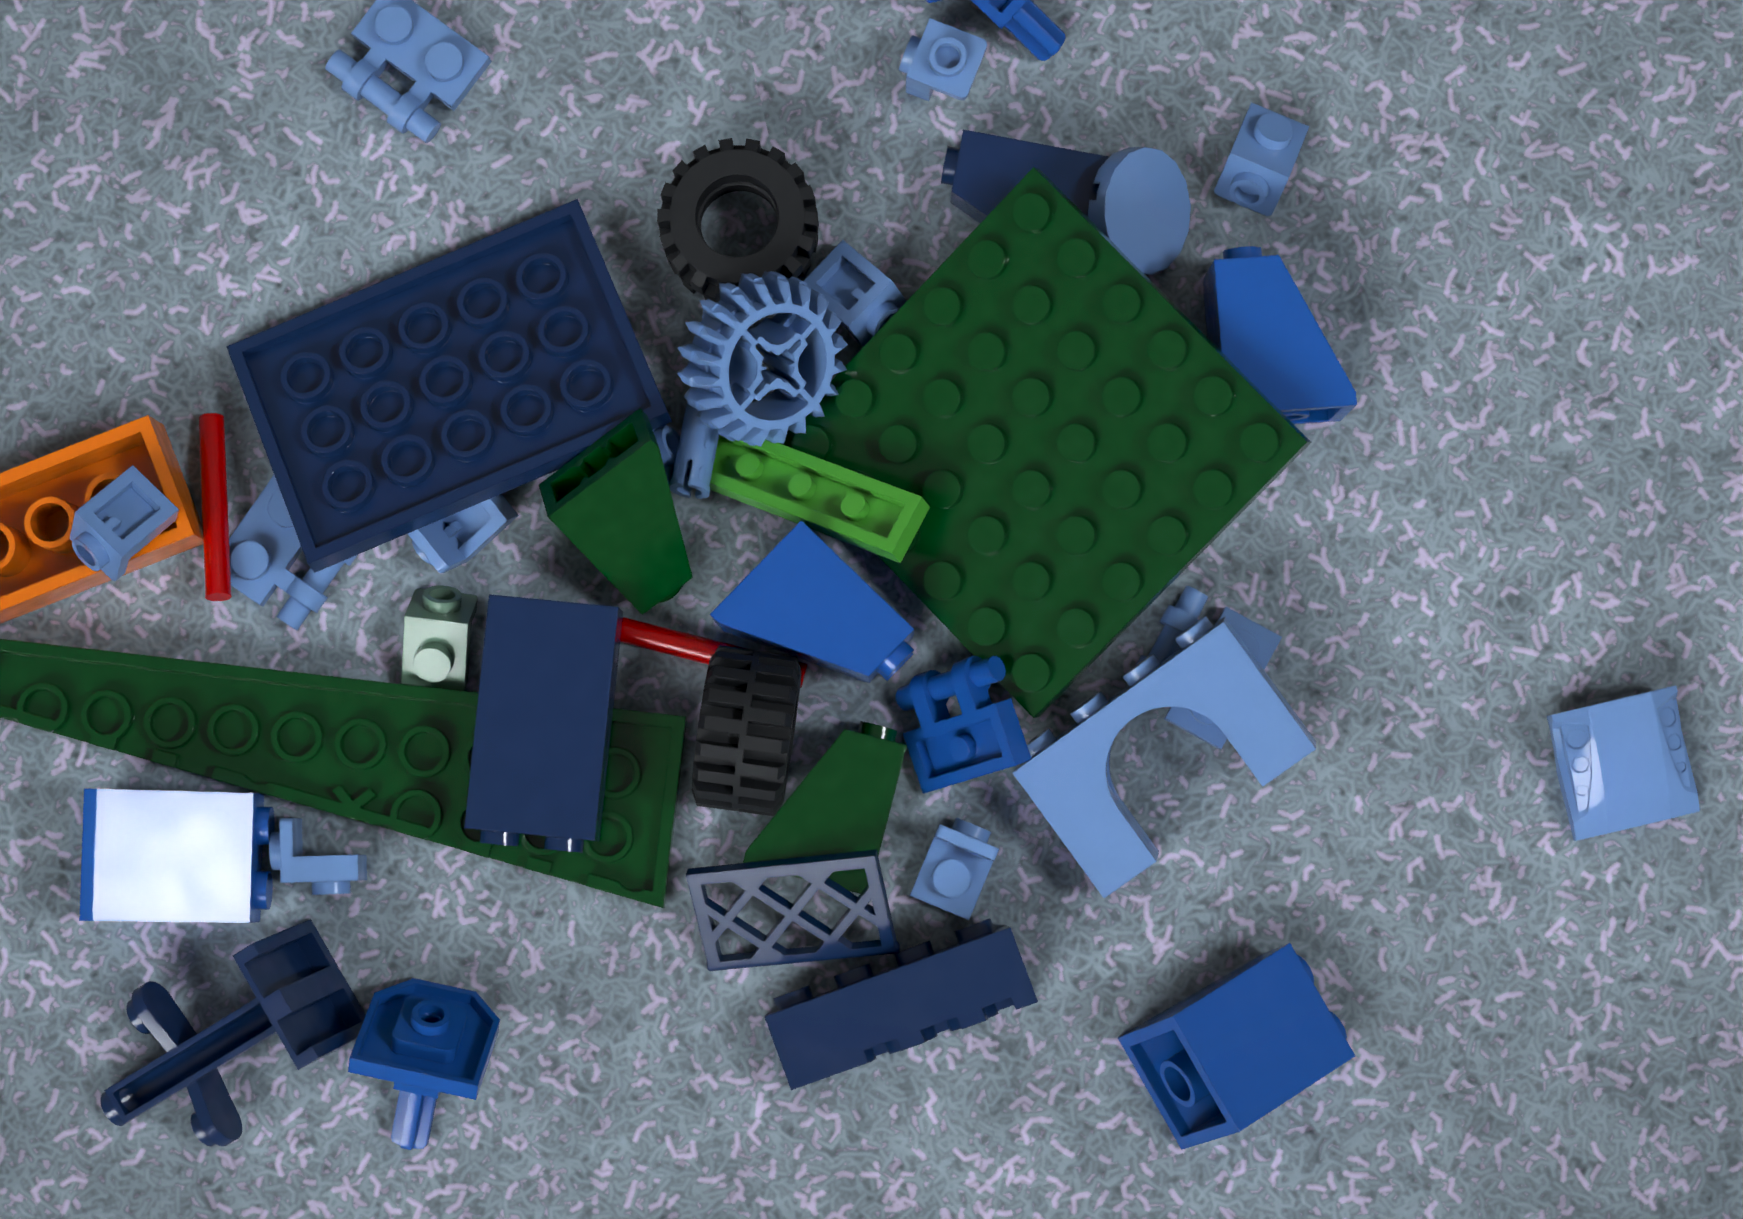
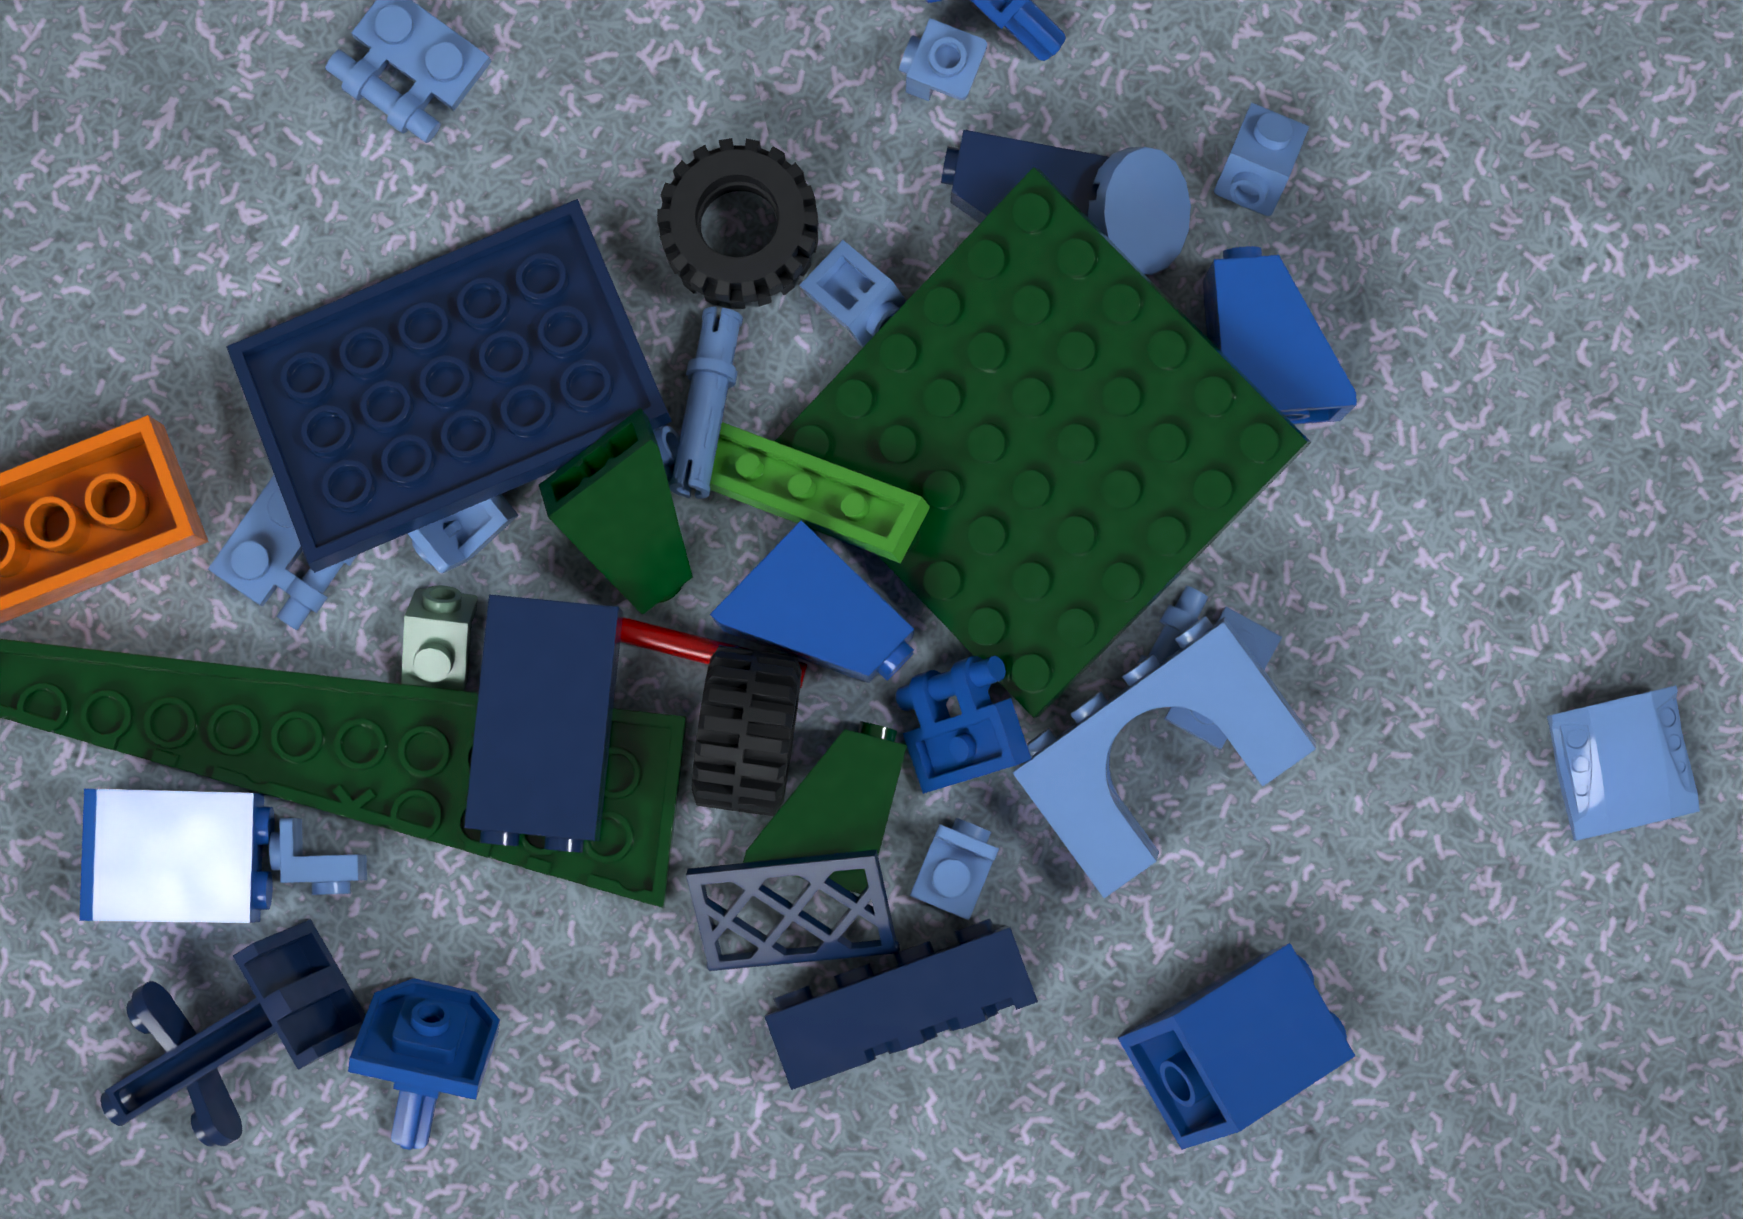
medium blue bracket [70,465,179,581] -> none
red bar [199,413,232,601] -> none
medium blue gear [677,271,848,447] -> none

